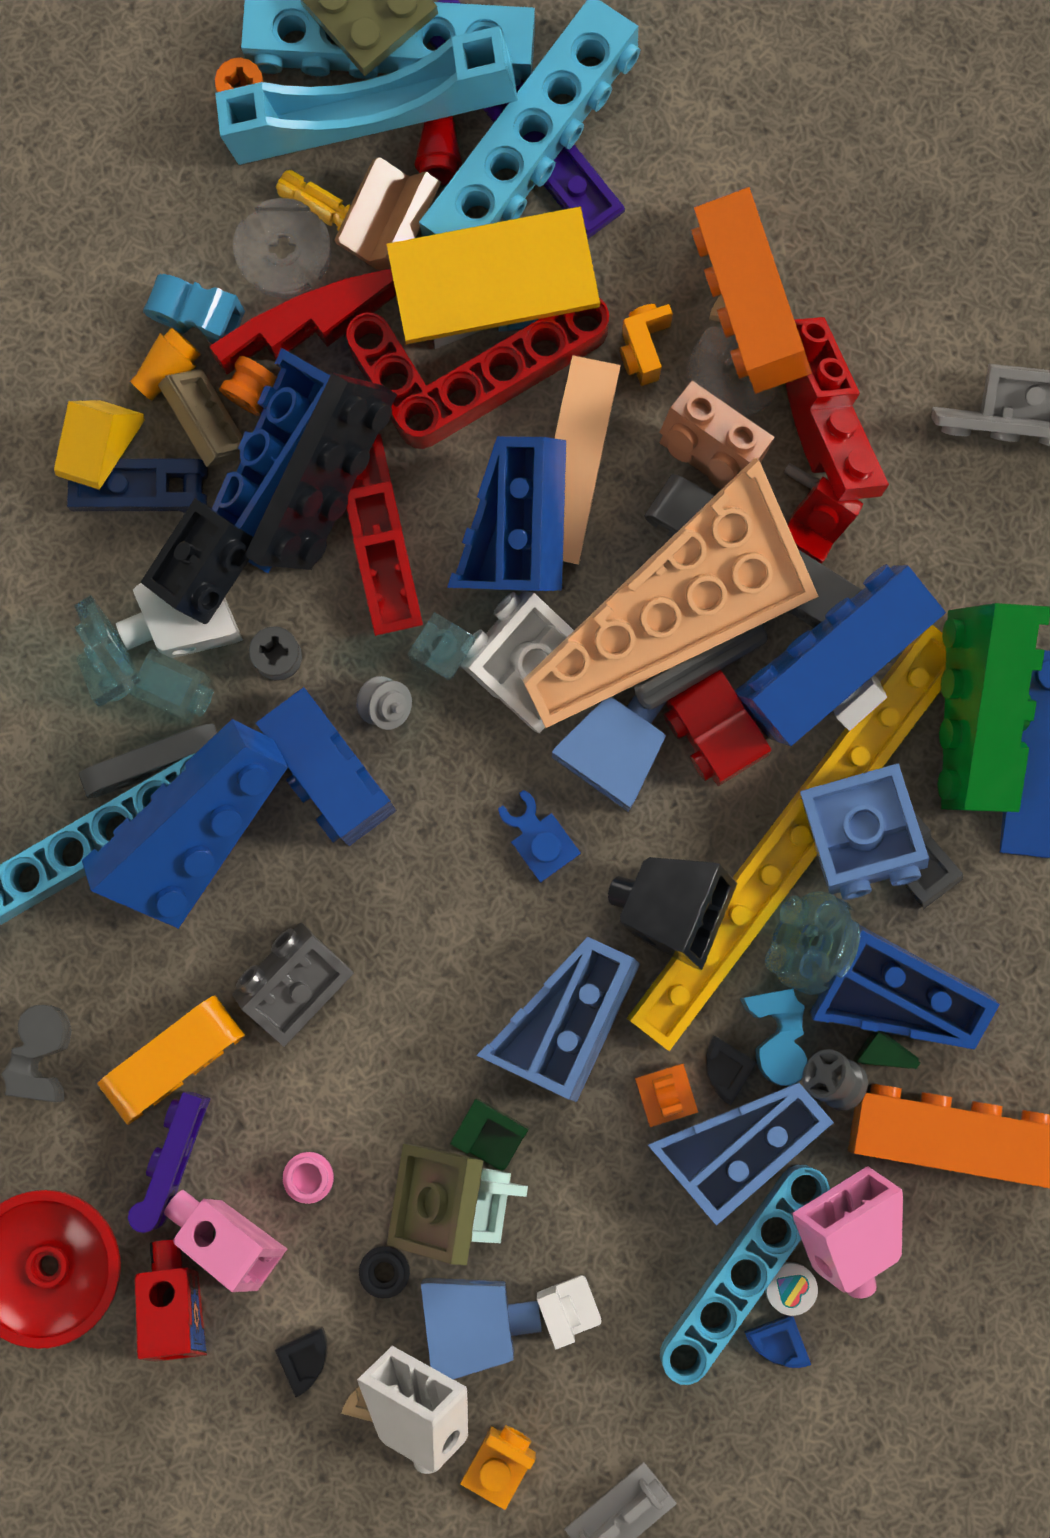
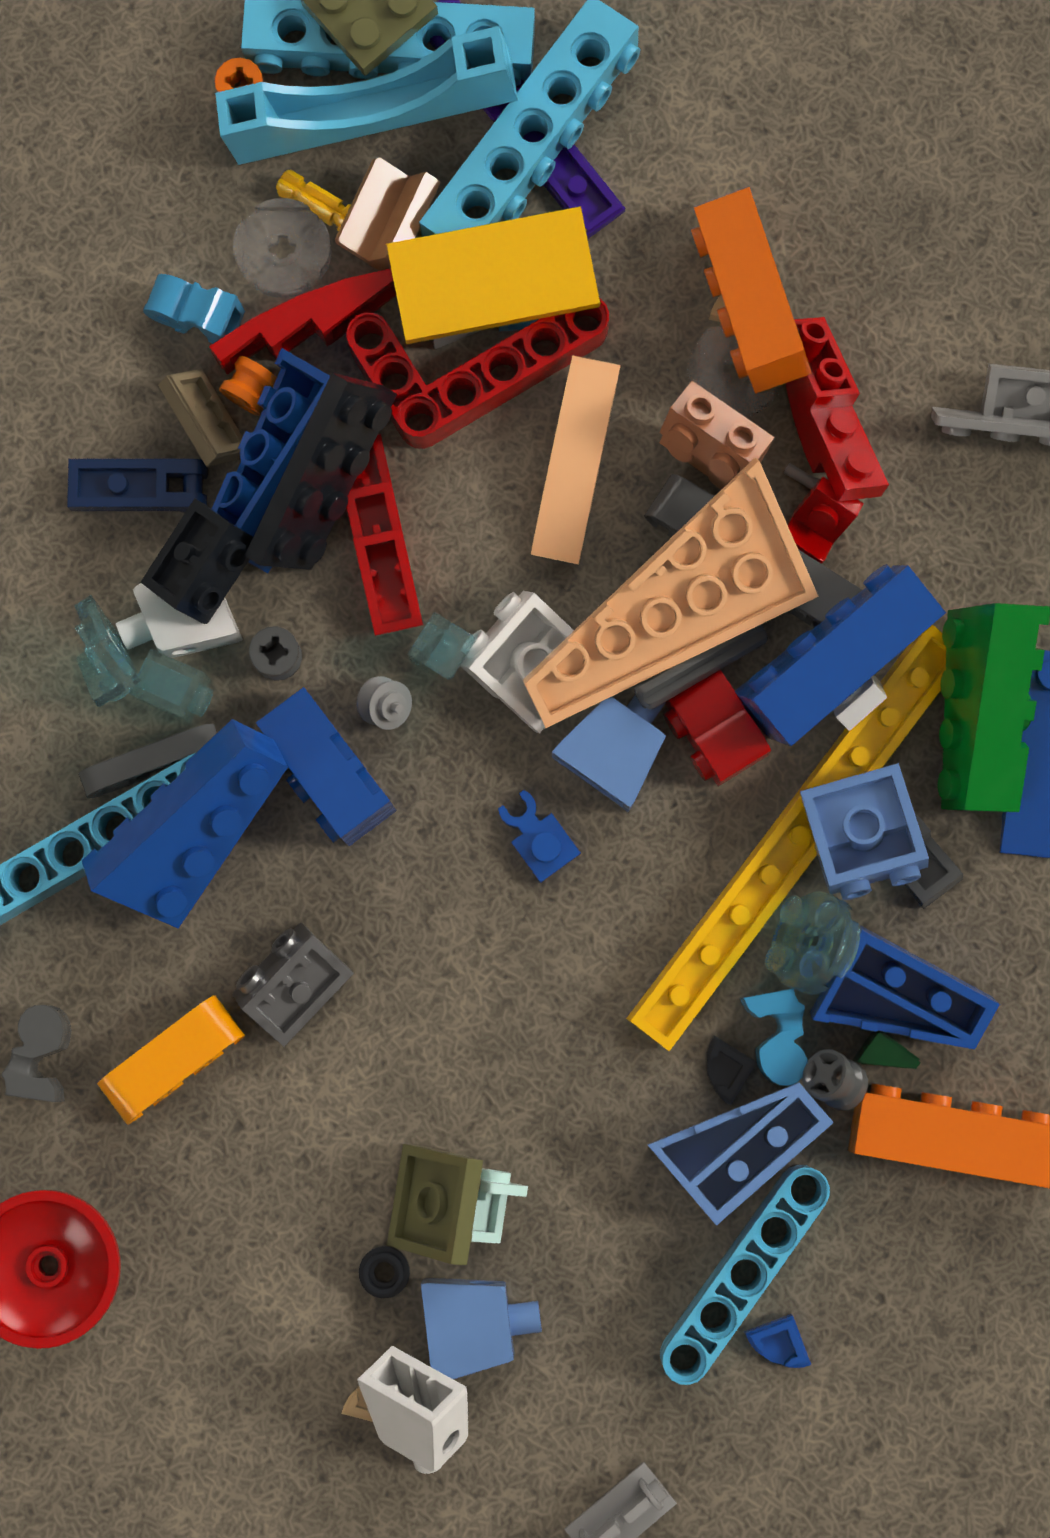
yellow slope [54,400,145,490] -> none
dark purple plate [128,1092,211,1233] -> none
light orange cone [130,327,201,401] -> none
red torso [135,1239,207,1362] -> none
bright pink torso [164,1190,287,1292] -> none
black tile [275,1326,327,1397] -> none
bright pink plate [283,1152,334,1204] -> none
red cone [415,116,462,186] -> none
blue wedge [447,436,566,591] -> none
dark green panel [450,1098,529,1171] -> none
light orange bracket [460,1425,536,1510] -> none
medium blue wedge [476,937,640,1102] -> none
white bracket [537,1275,602,1350] -> none
black torso [608,857,738,970] -> none
light orange bracket [620,304,673,386] -> none
orange tile [635,1063,699,1127] -> none
white tile [765,1262,818,1316] -> none
bright pink torso [792,1166,903,1299] -> none

